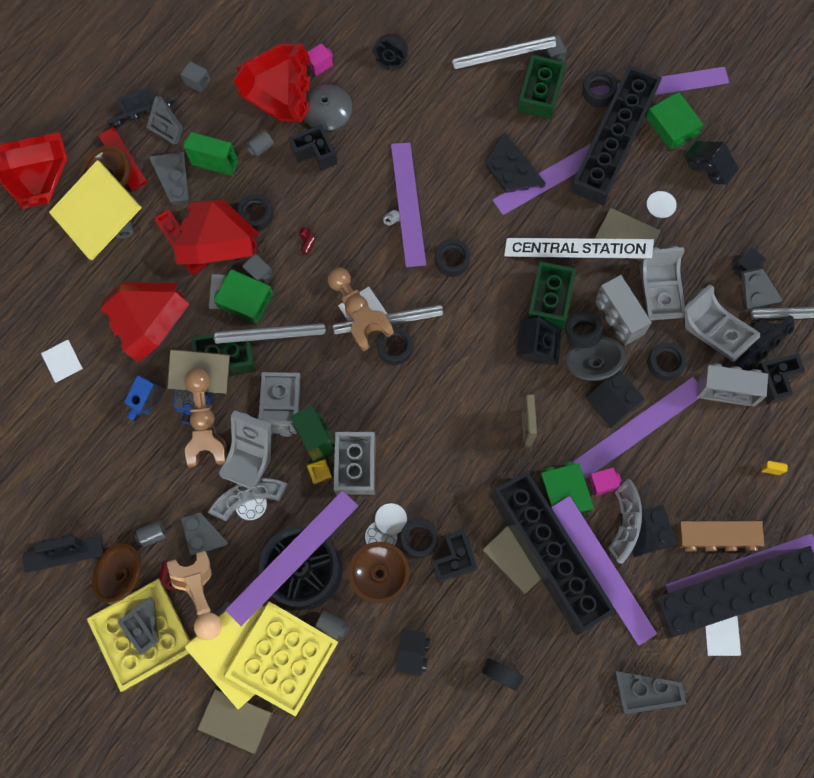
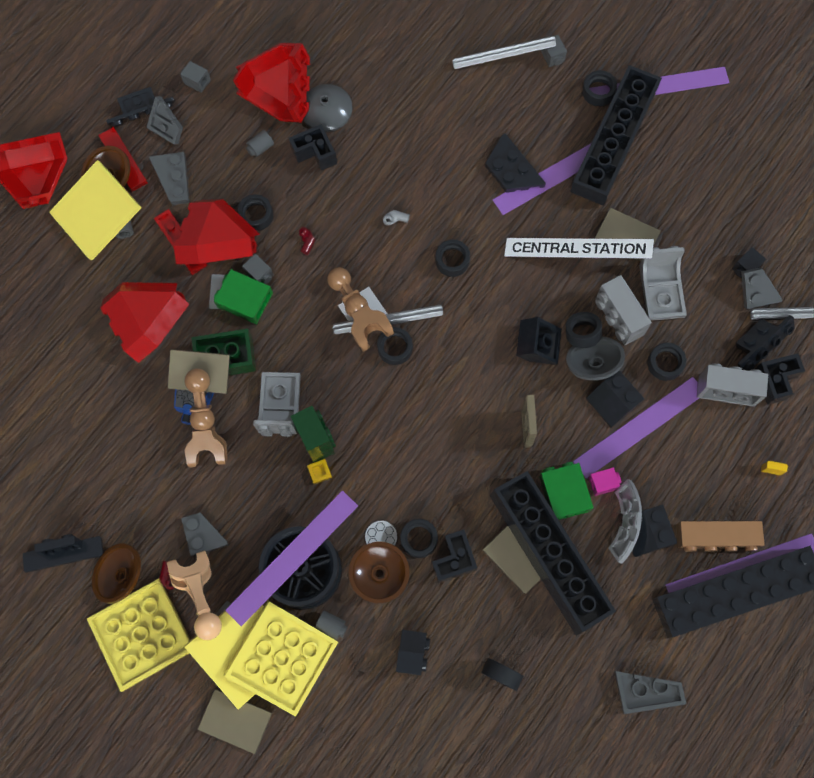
white sticker [41,340,83,383] -> none
dark grey wing [118,597,159,655] -> none
blue torso [125,375,166,422] -> none
dark grey brick [134,520,167,548] -> none
green brick [184,132,238,176] -> none
light grey tile [208,478,288,522] -> none
light grey axle [213,323,326,343] -> none
light grey bracket [219,410,271,489] -> none
white sticker [236,499,267,520] -> none
dark pink brick [307,43,333,76] -> none
light grey brick [334,432,376,495] -> none
black cylinder [372,33,408,70] -> none
white sticker [375,503,407,535] -> none
medium lavender sticker [391,142,426,267] -> none
dark green brick [517,55,566,120] -> none
dark green brick [527,261,576,329] -> none
medium lavender sticker [551,496,657,646] -> none
green brick [646,92,704,150] -> none
white sticker [647,191,676,218] -> none
black brick [684,141,739,185] -> none
light grey bracket [684,285,760,362] -> none
white sticker [705,616,741,656] -> none

